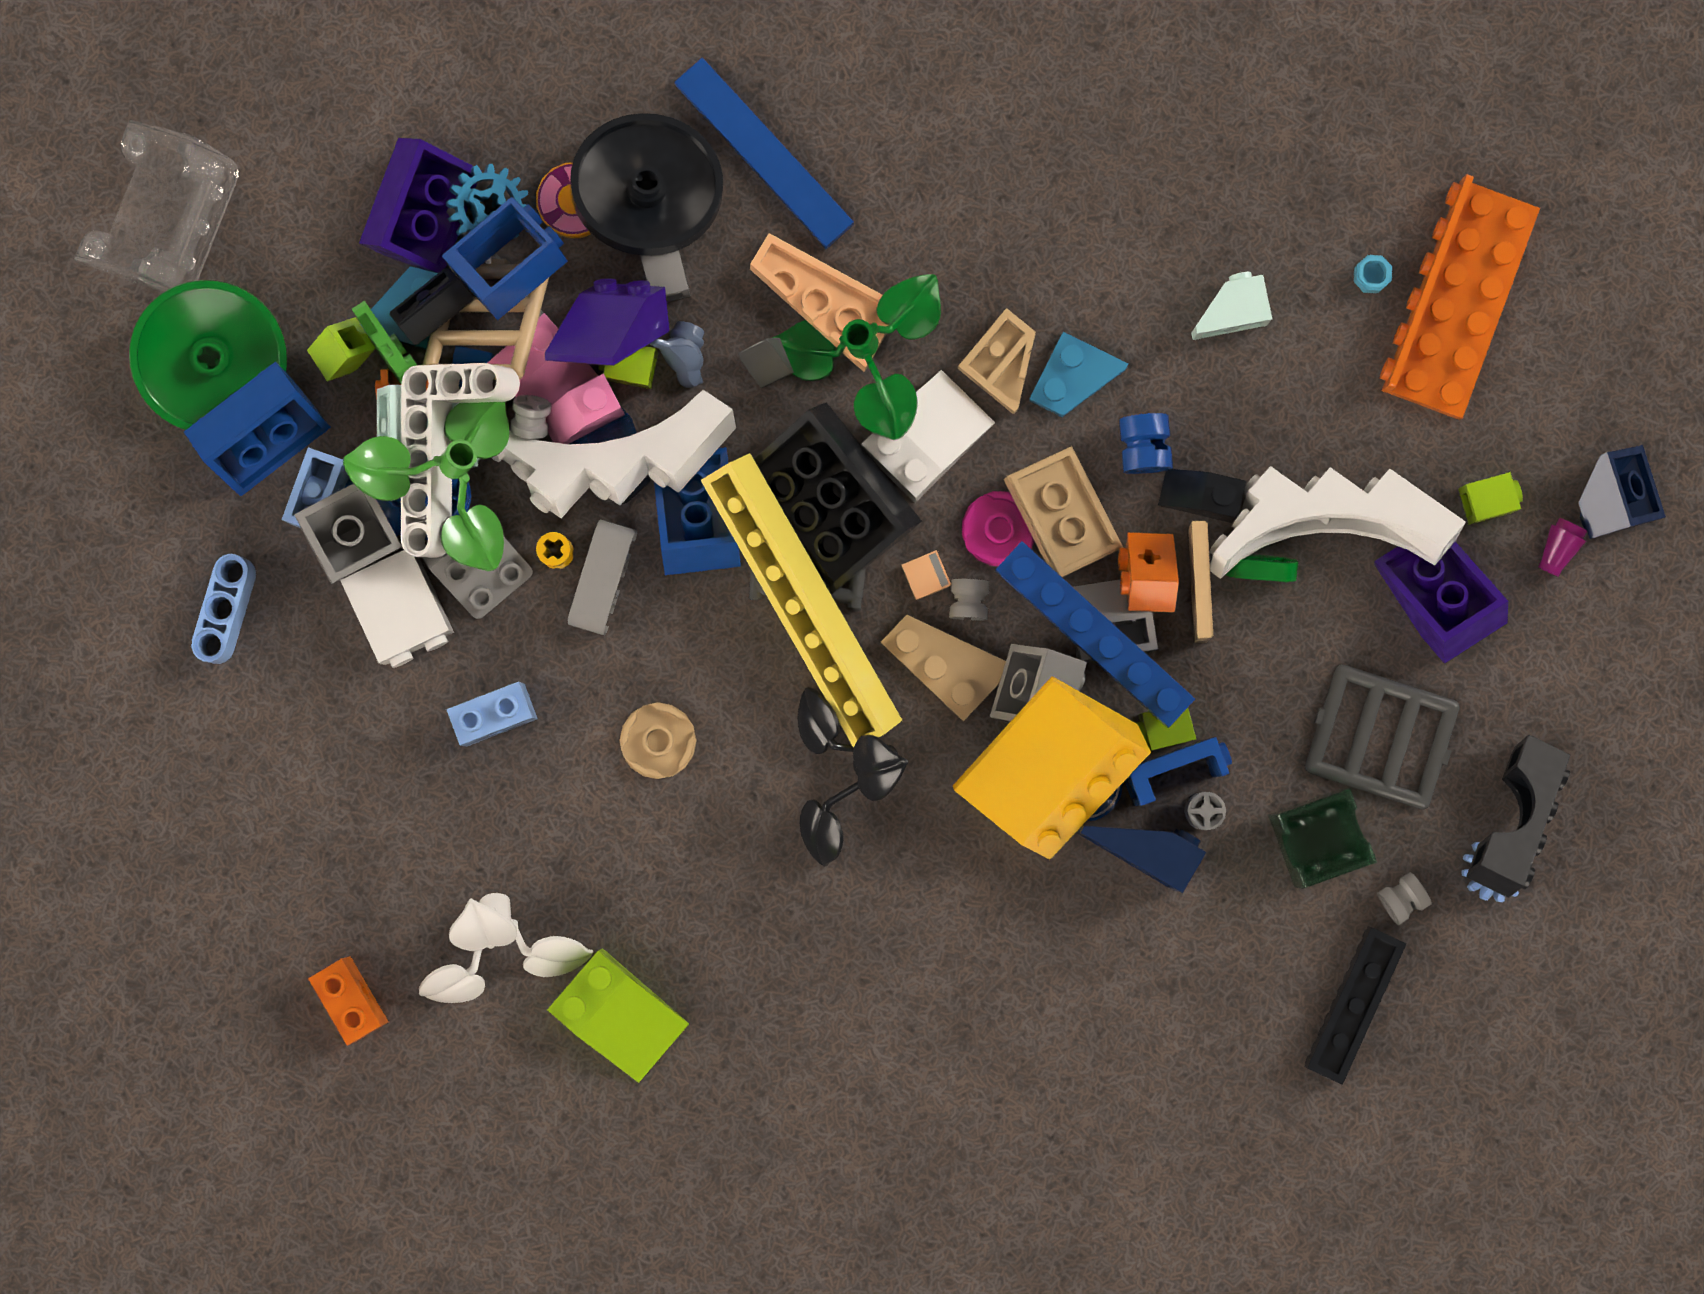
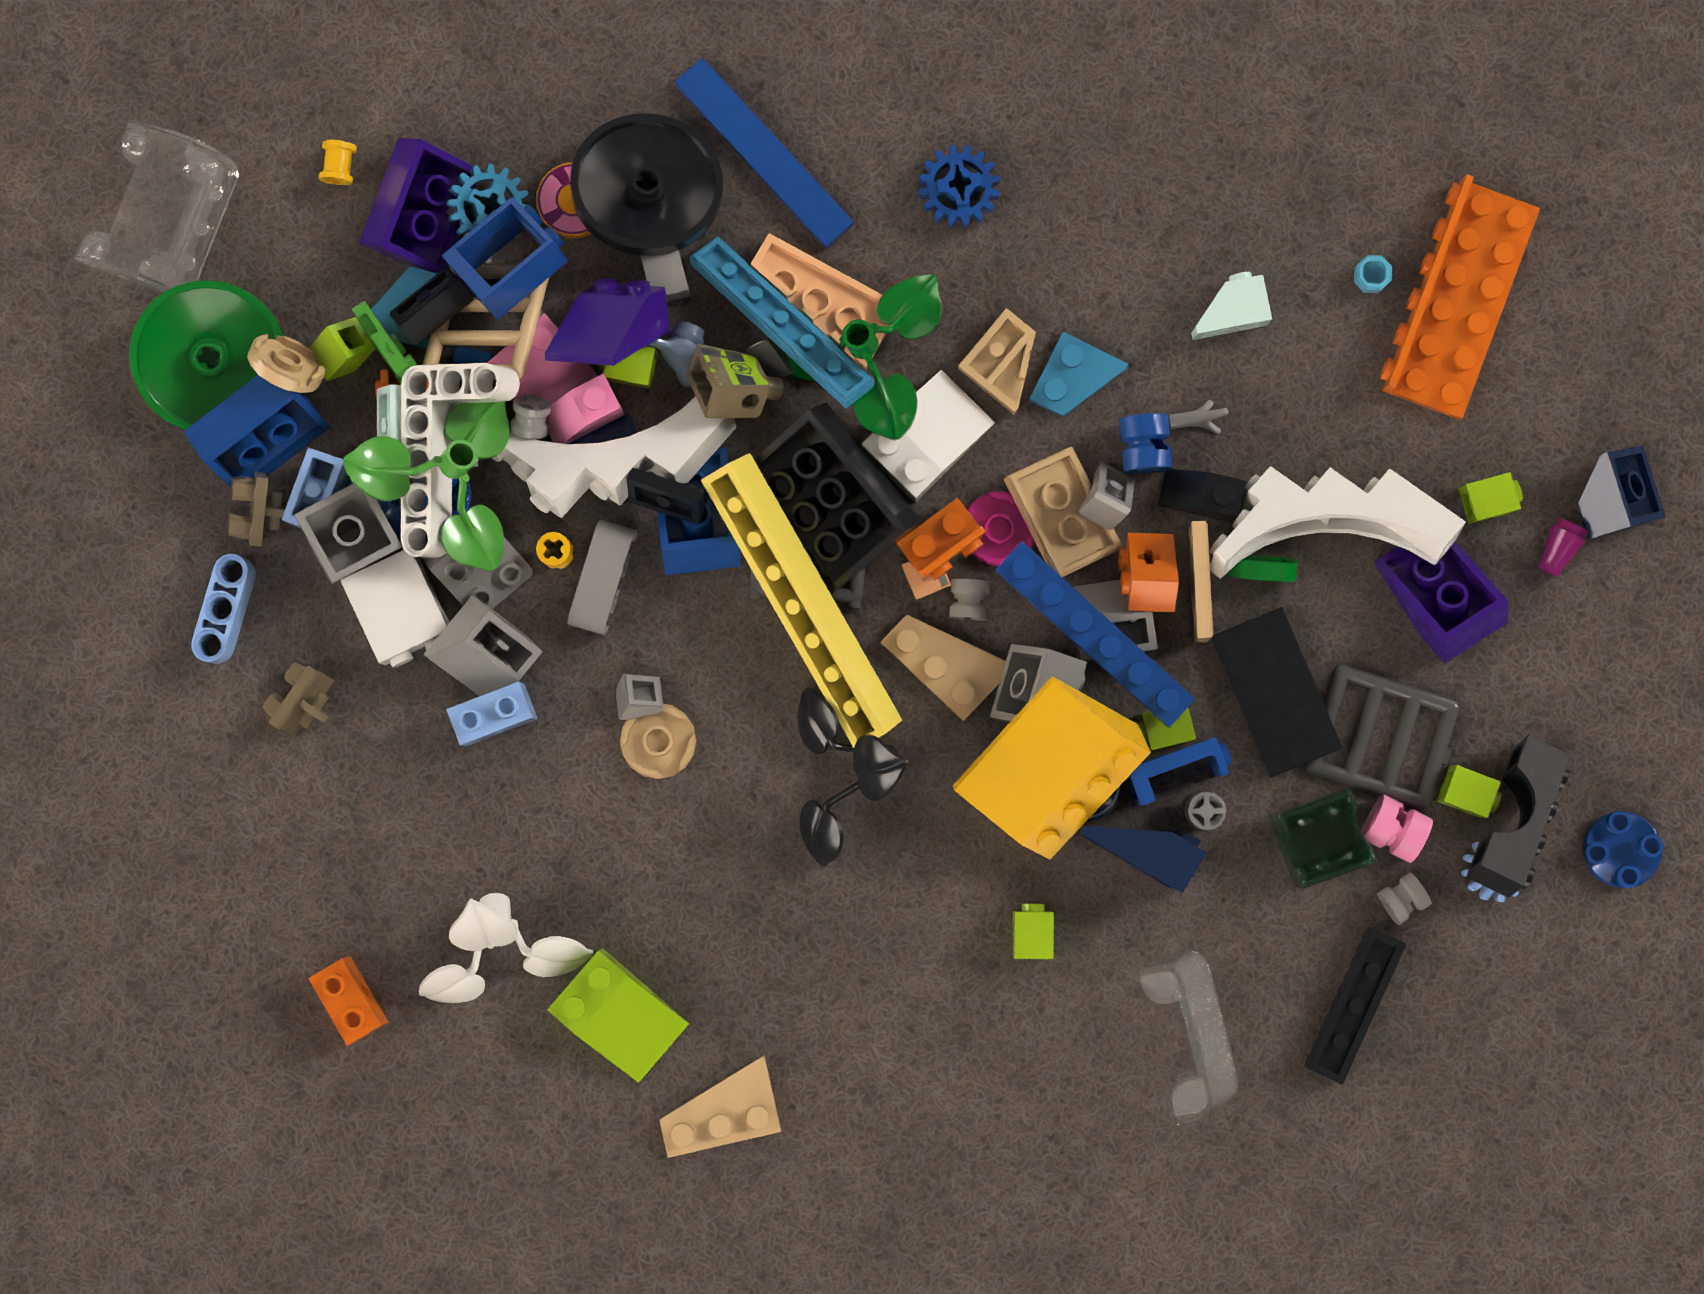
none -> dark tan hips [227,471,286,546]
none -> tan tile [247,334,325,393]
none -> dark tan hips [263,663,335,737]
none -> yellow bush [318,140,357,186]
none -> light grey slope [424,595,543,696]
none -> light grey slope [616,674,664,720]
none -> black plate [627,468,706,525]
none -> tan wing [660,1055,781,1158]
none -> dark tan torso [686,344,783,418]
none -> dark azure tile [690,236,875,409]
none -> orange bracket [896,497,986,581]
none -> blue gear [918,145,1000,229]
none -> lime brick [1013,903,1054,959]
none -> light grey slope [1078,462,1135,530]
none -> clear windscreen [1129,950,1239,1126]
none -> light grey bar [1169,400,1228,435]
none -> black tile [1211,607,1343,778]
none -> bright pink wheel [1360,794,1433,863]
none -> lime brick [1436,765,1502,818]
none -> blue dish [1583,811,1664,888]

